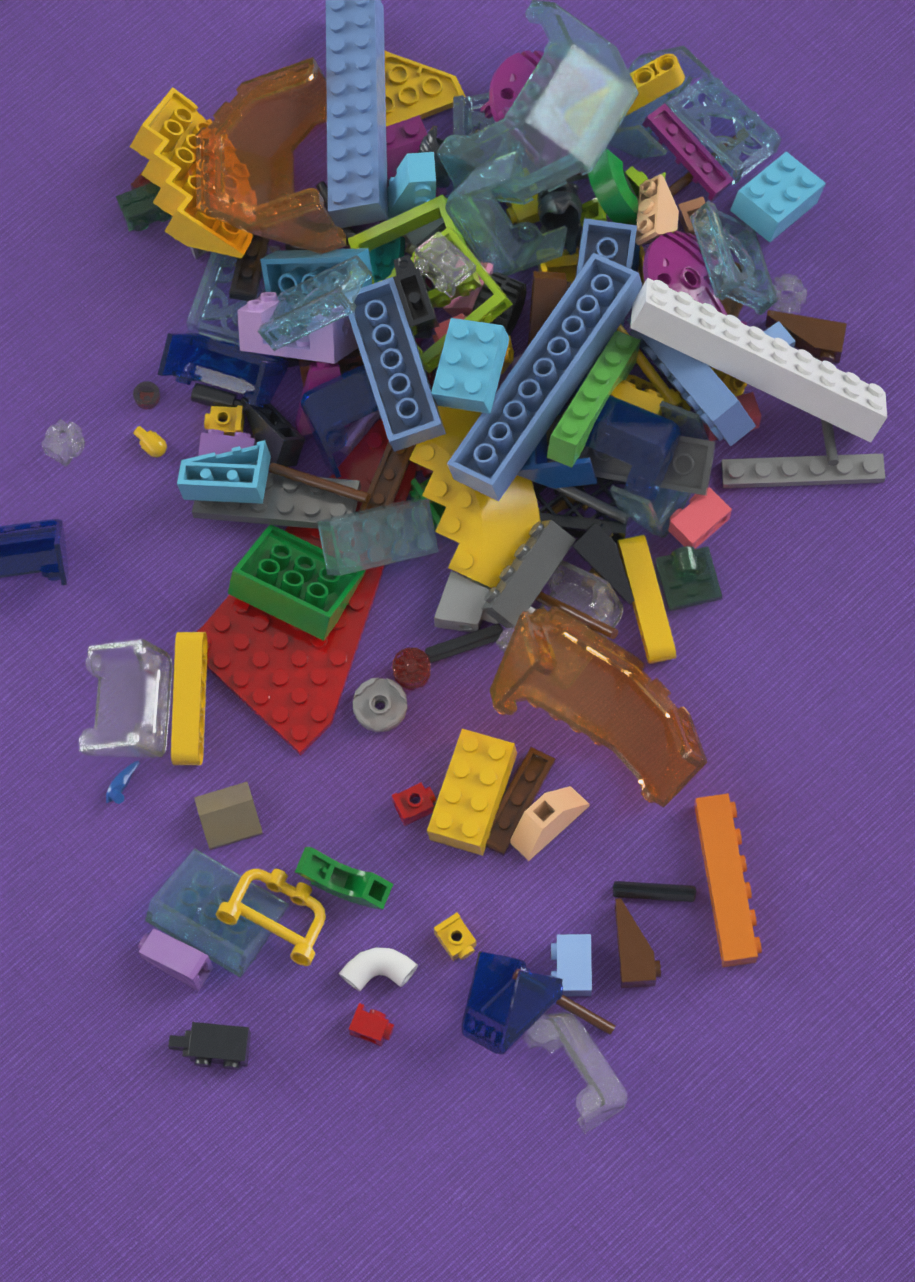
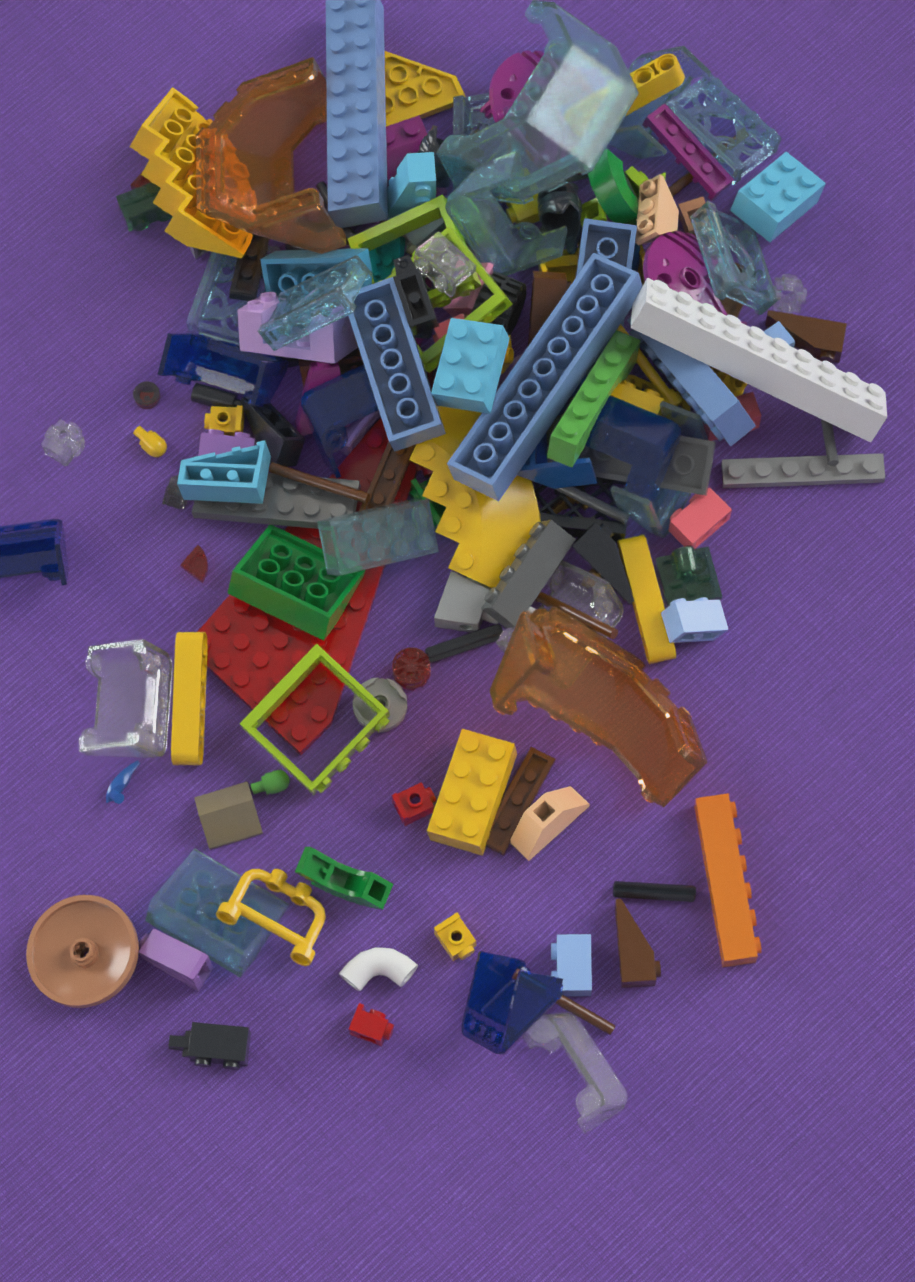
none -> nougat dish [26,895,139,1008]
none -> clear smoke arm [162,475,188,510]
none -> clear red tile [181,545,208,583]
none -> lime window [240,644,390,795]
none -> bright green cylinder [251,770,290,795]
none -> light blue brick [661,597,728,643]

